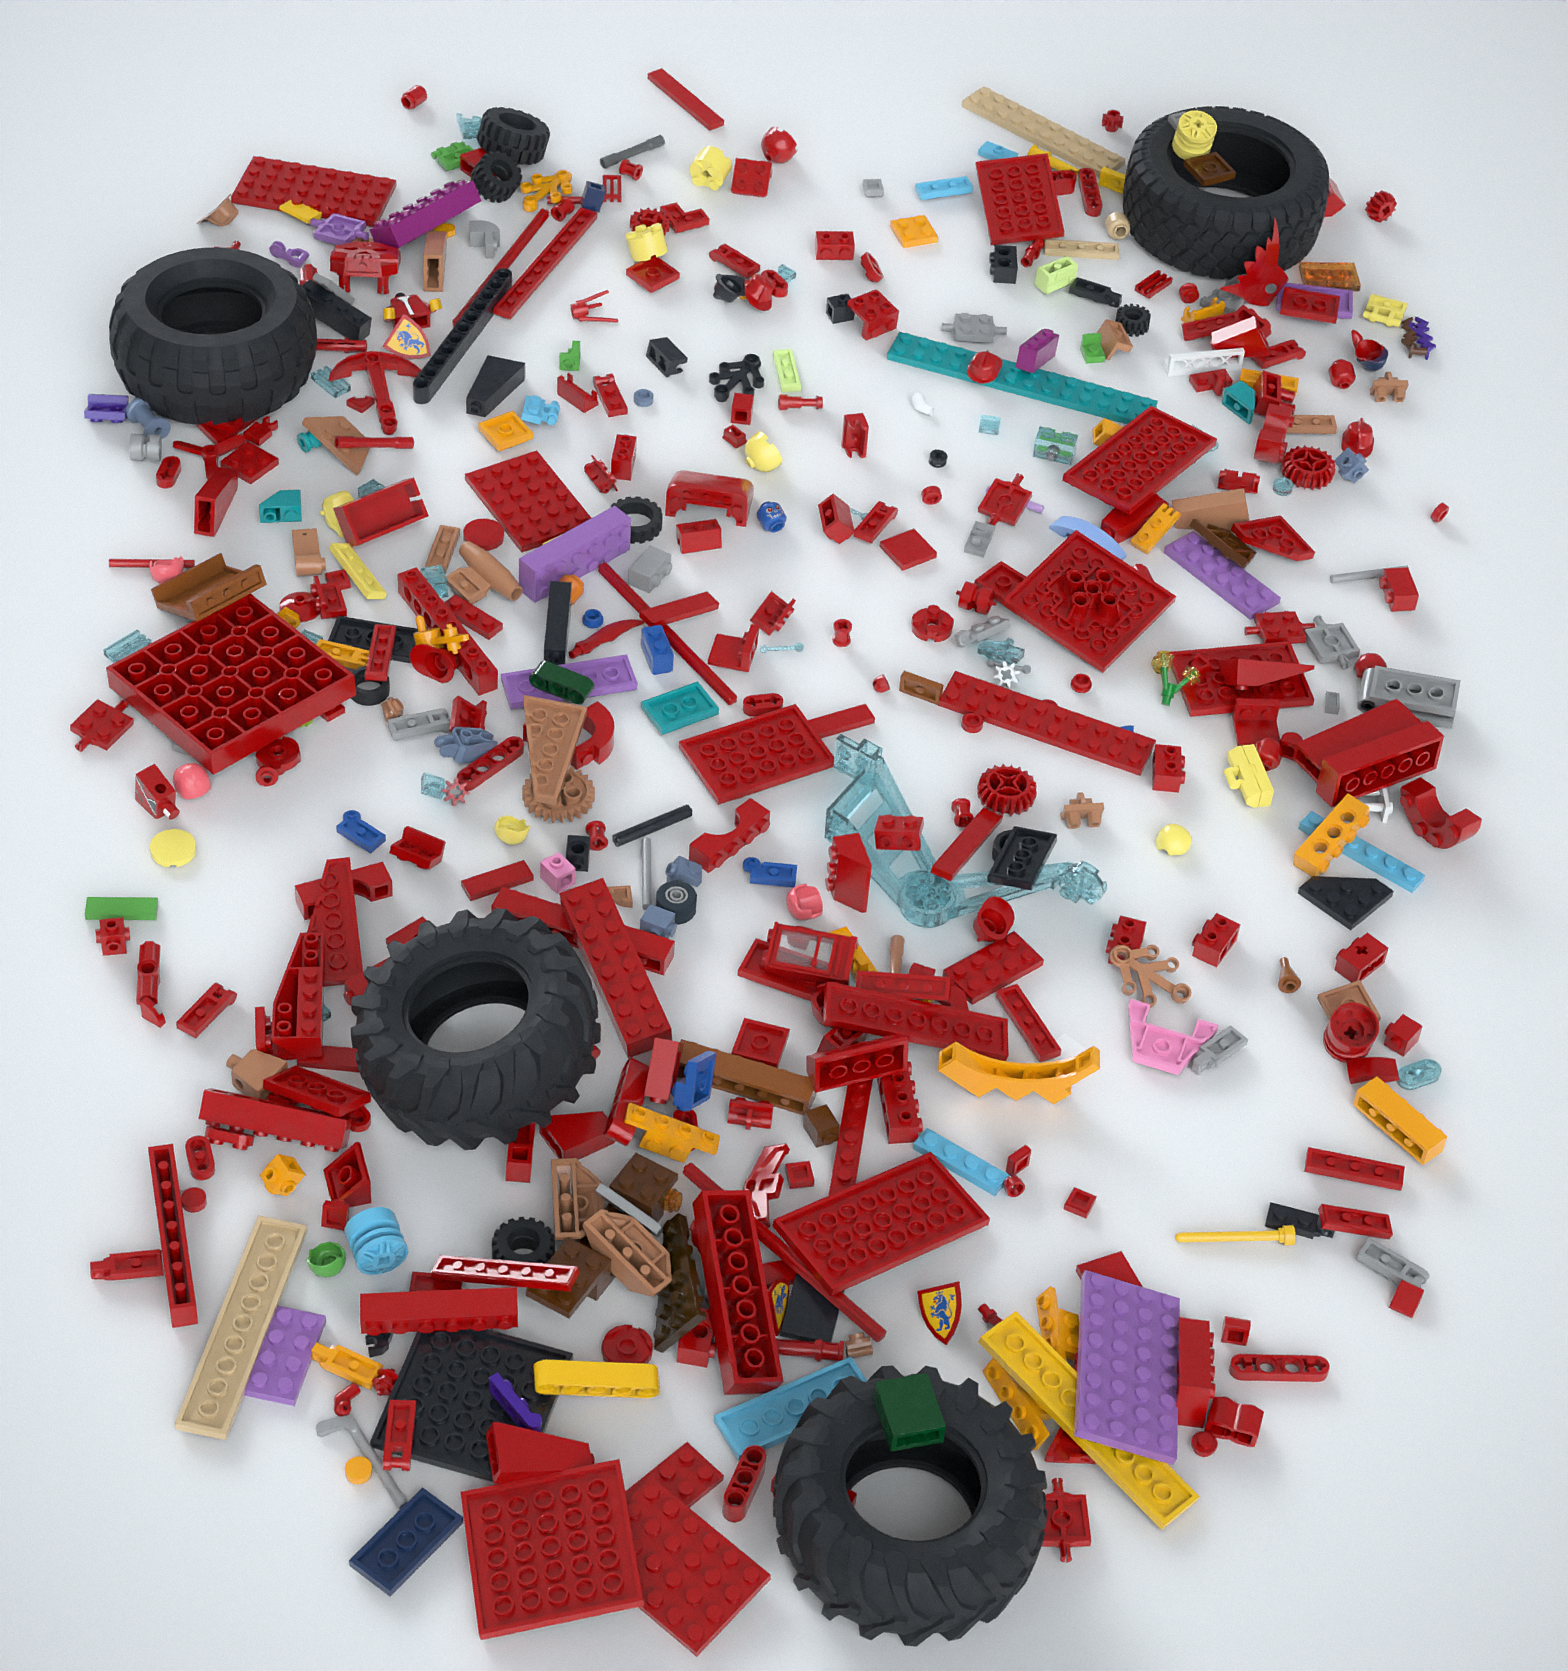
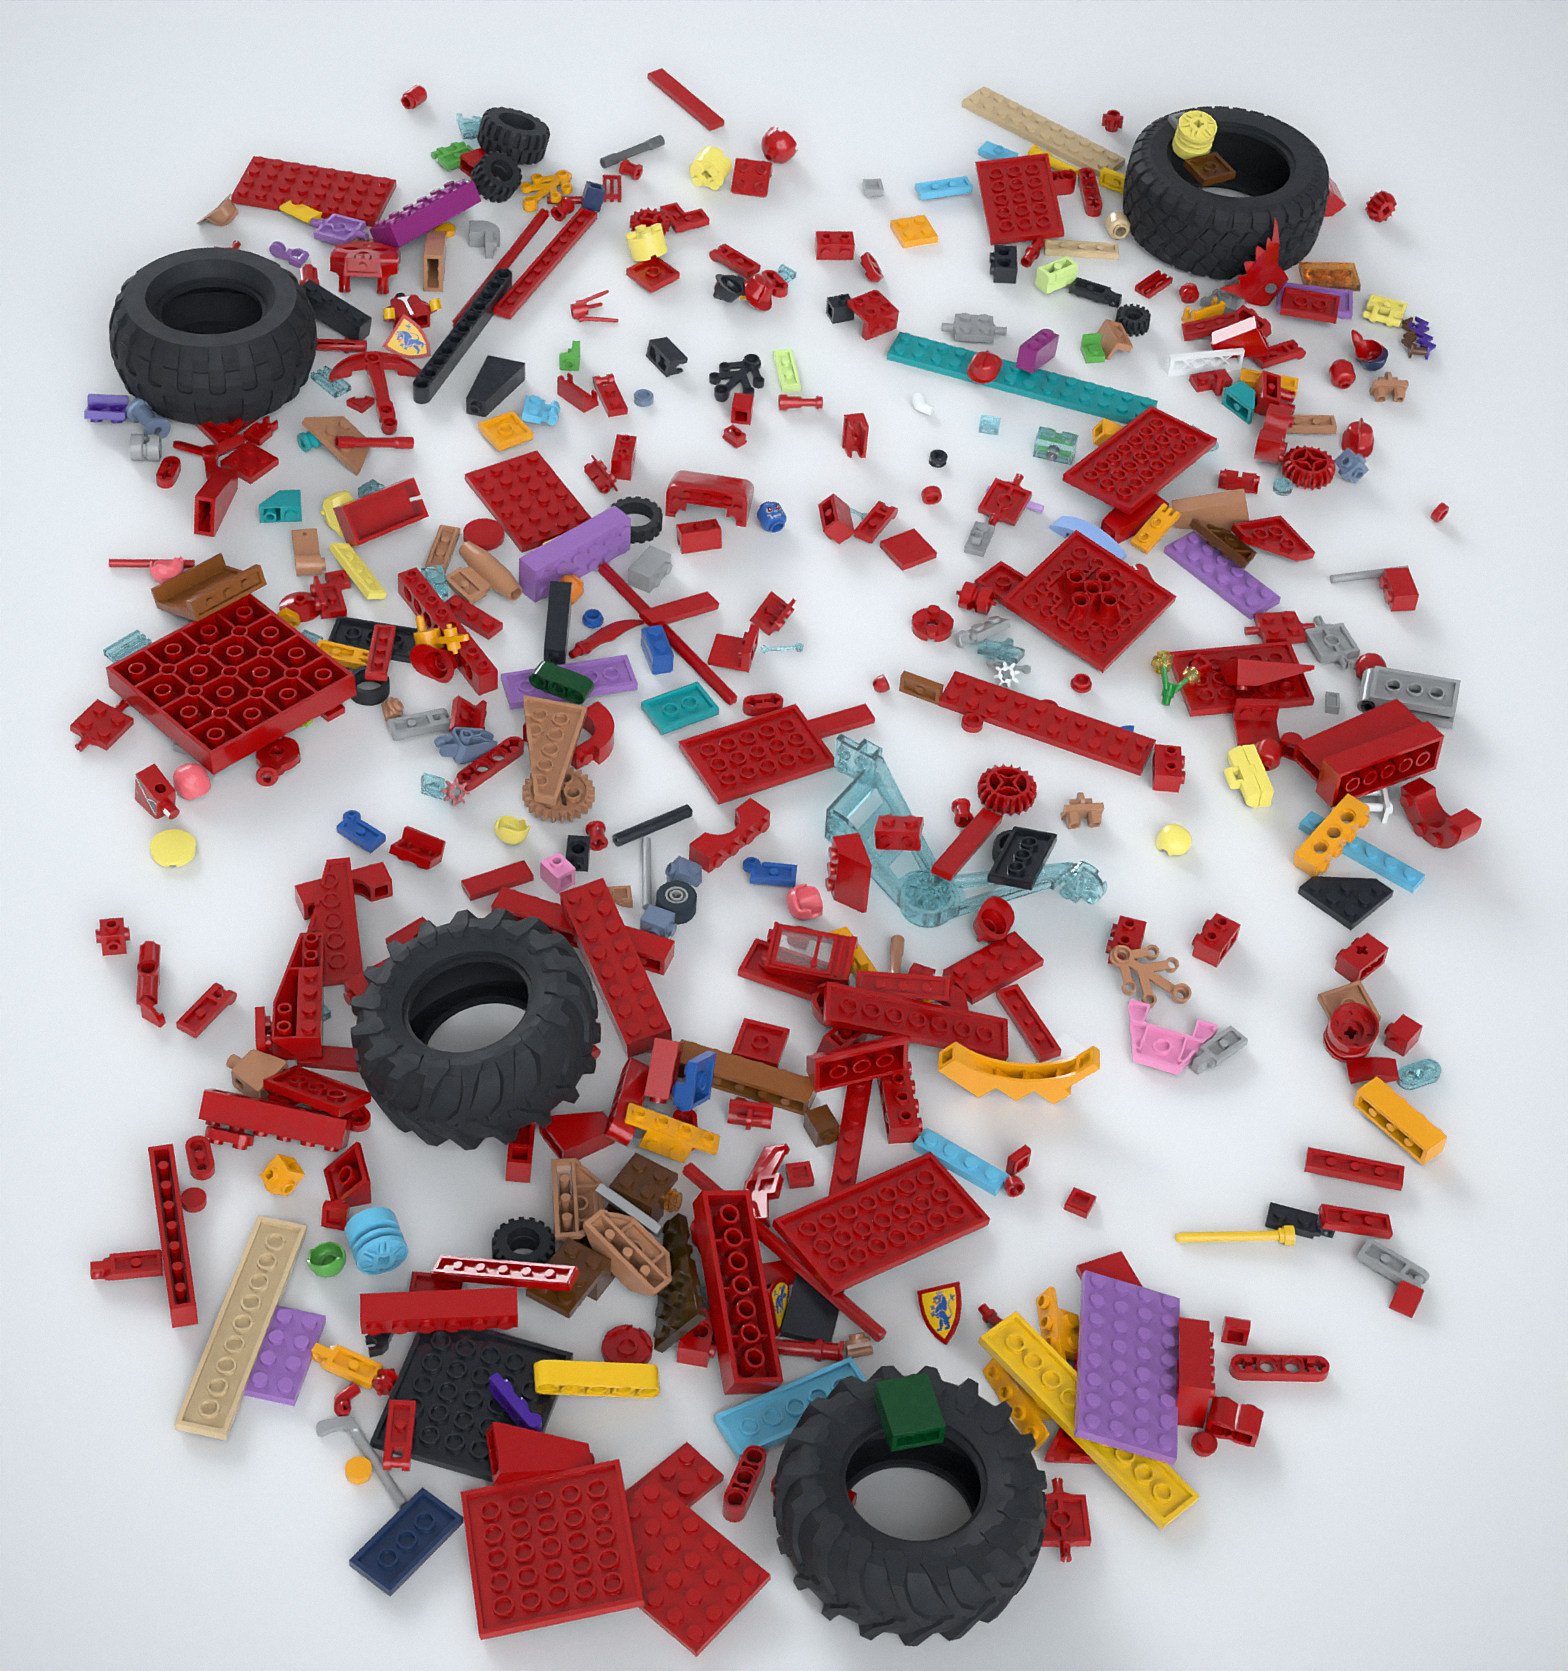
bright green tile [85,897,158,920] -> none
light grey tile [312,273,355,305] -> none
light yellow cylinder [745,431,783,472] -> none
red bush [832,619,852,647] -> none
dark orange cone [1278,957,1301,993] -> none

